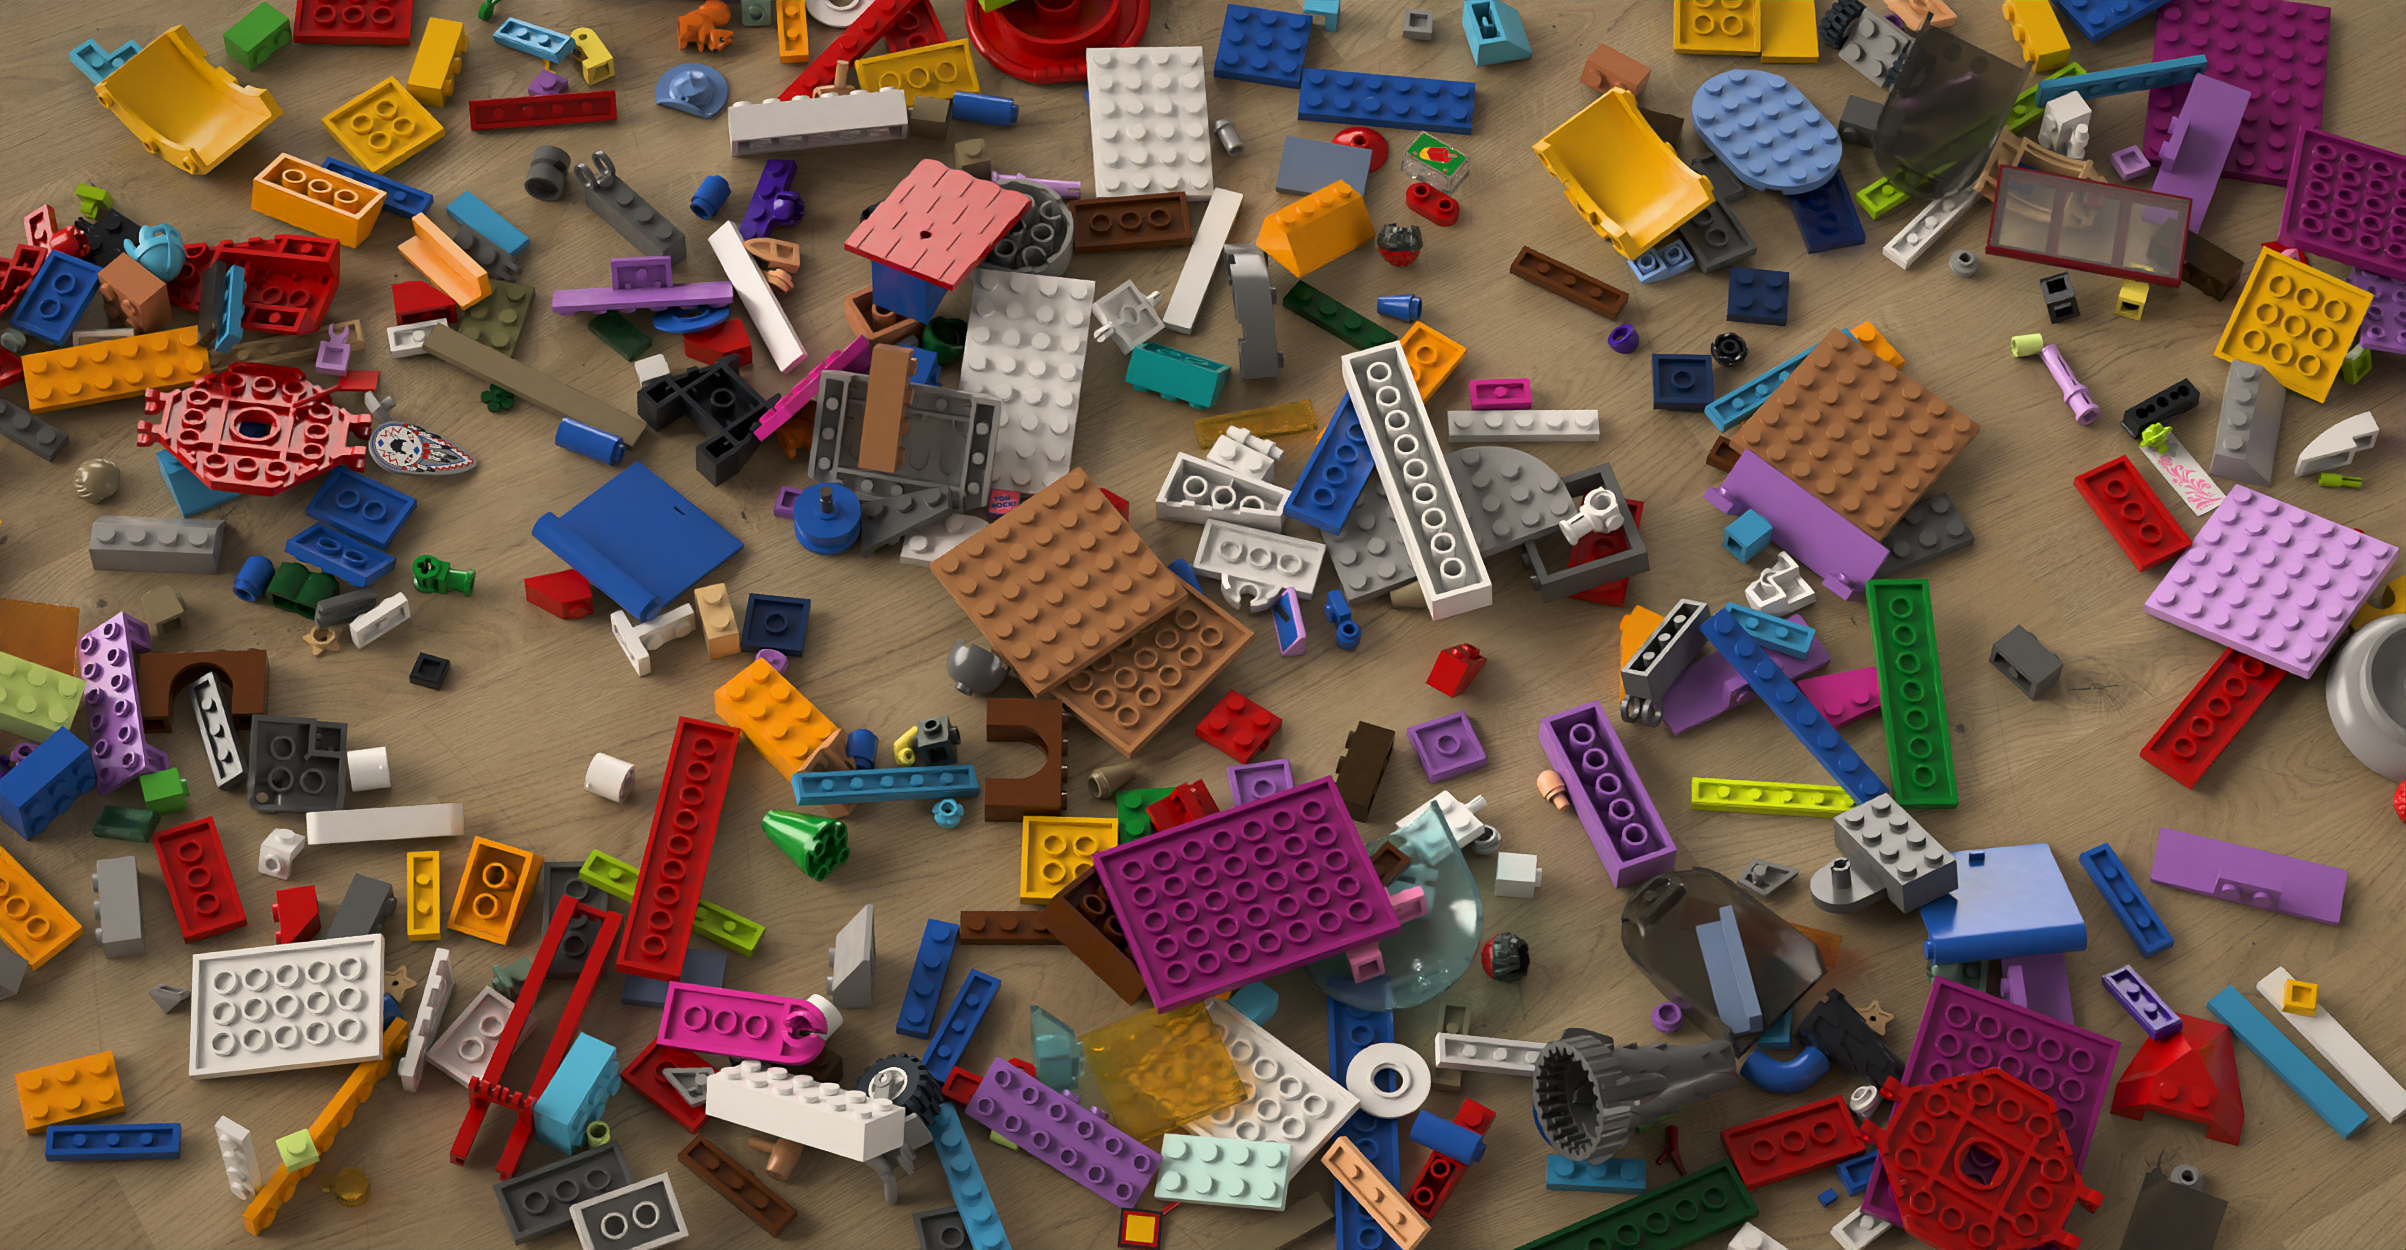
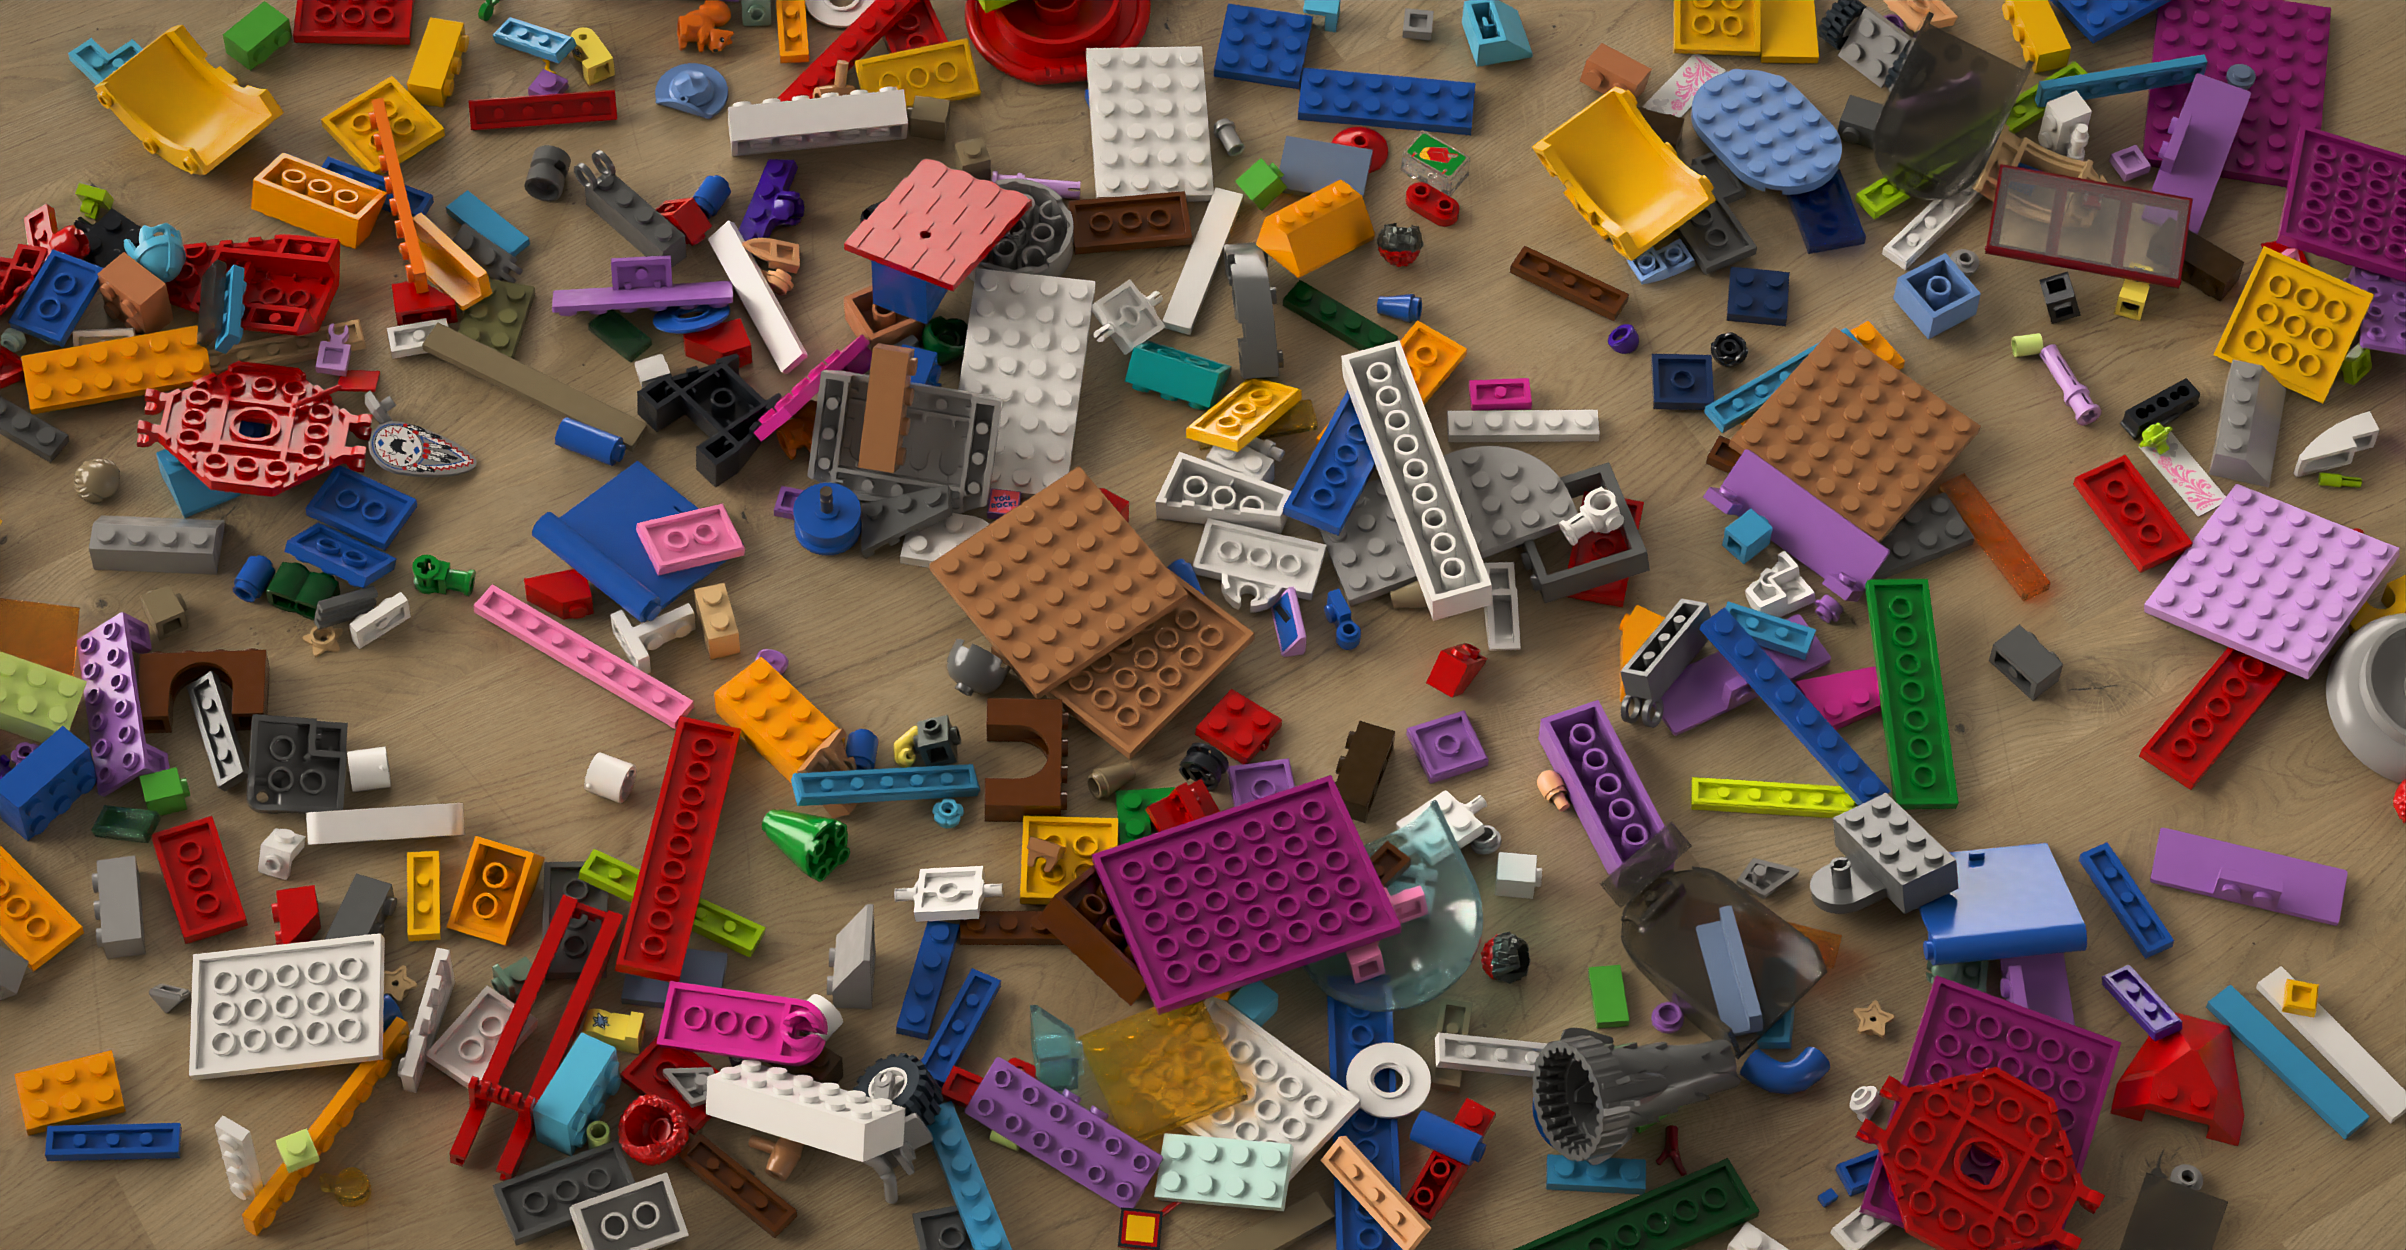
black tile [409,652,450,691] -> none
dark green plant [481,384,515,413] -> none
dark blue plate [740,593,811,657] -> none
blue brick [952,91,1019,127] -> none
red plate [1719,1094,1867,1191] -> none
black cone [1793,988,1906,1092] -> none
none -> orange plate [368,98,429,294]
none -> bright pink plate [474,584,694,729]
none -> light yellow leg [582,1008,646,1054]
none -> red hair [618,1095,689,1166]
none -> bright pink tile [636,504,745,576]
none -> red slope [655,197,712,246]
none -> white plate [894,866,1004,922]
none -> medium nougat tile [1027,836,1066,872]
none -> black wheel [1179,742,1229,790]
none -> yellow tile [1186,378,1302,452]
none -> bright green brick [1235,158,1287,211]
none -> white slope [1484,562,1521,651]
none -> bright green tile [1588,965,1629,1028]
none -> clear smoke tile [1599,822,1692,908]
none -> white sticker [1642,54,1726,118]
none -> medium lavender plate [1815,595,1844,623]
none -> medium blue brick [1893,253,1981,340]
none -> clear orange plate [1938,473,2051,602]
none -> sand blue plate [2226,64,2256,90]

